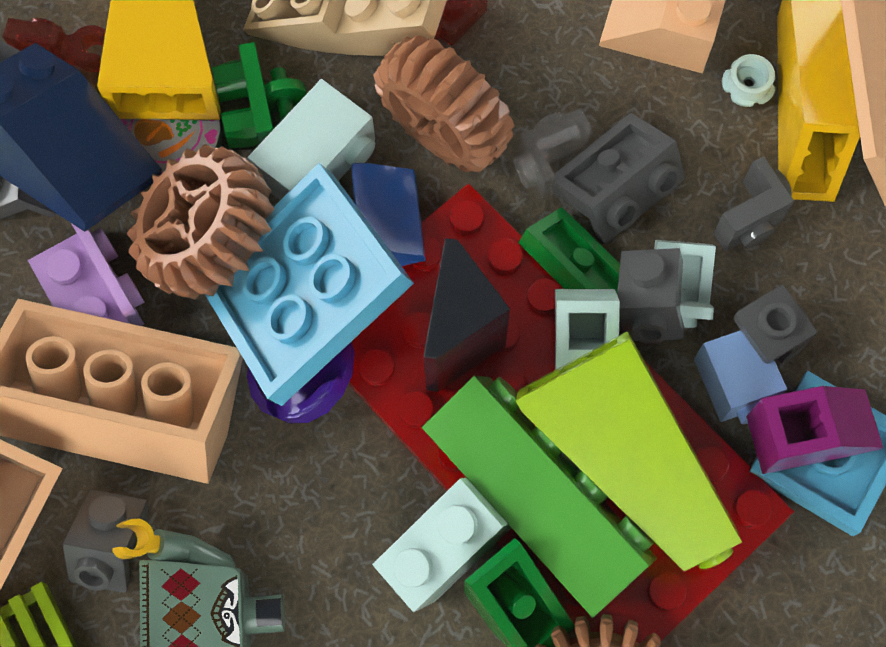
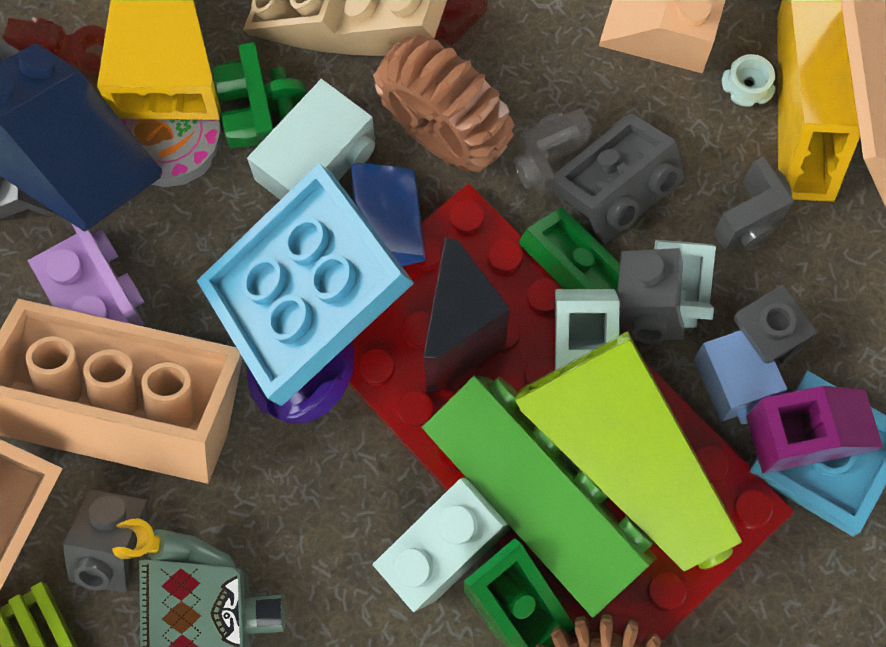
nougat gear [127,144,275,300] -> none

